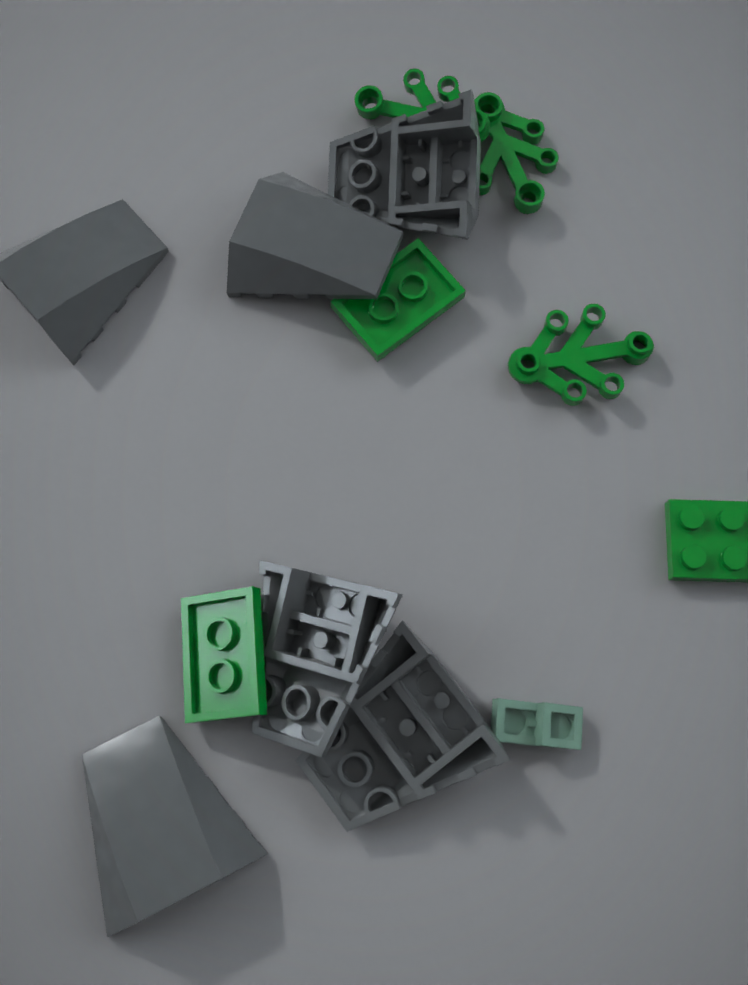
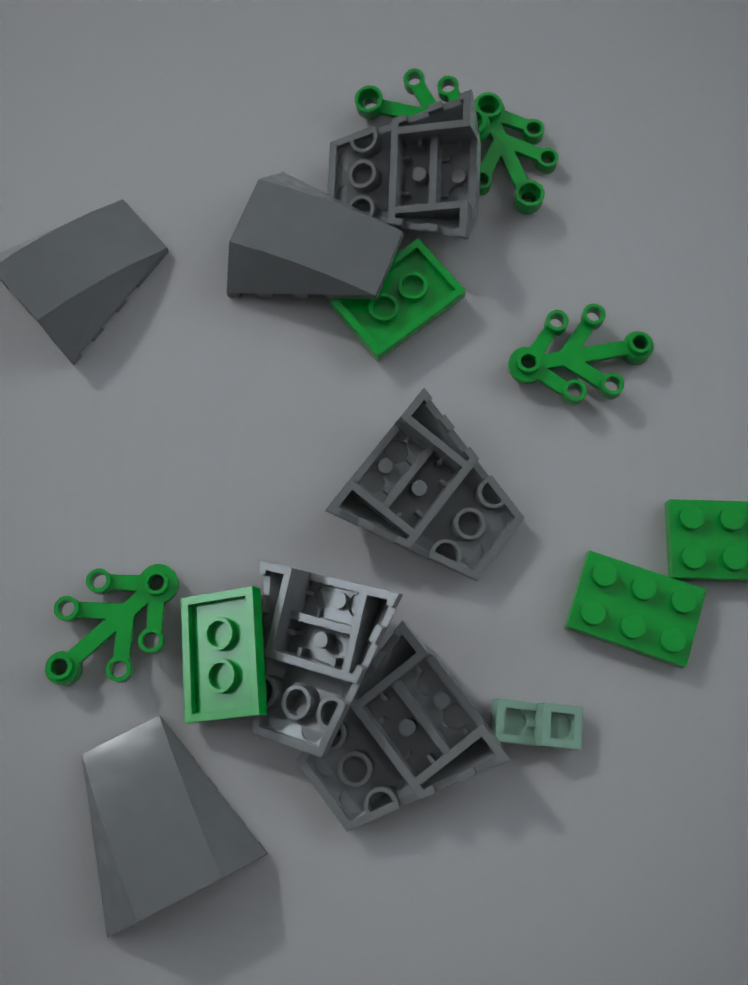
none -> green plant [45,564,179,686]
none -> dark grey wedge [325,388,524,581]
none -> green plate [564,550,706,669]

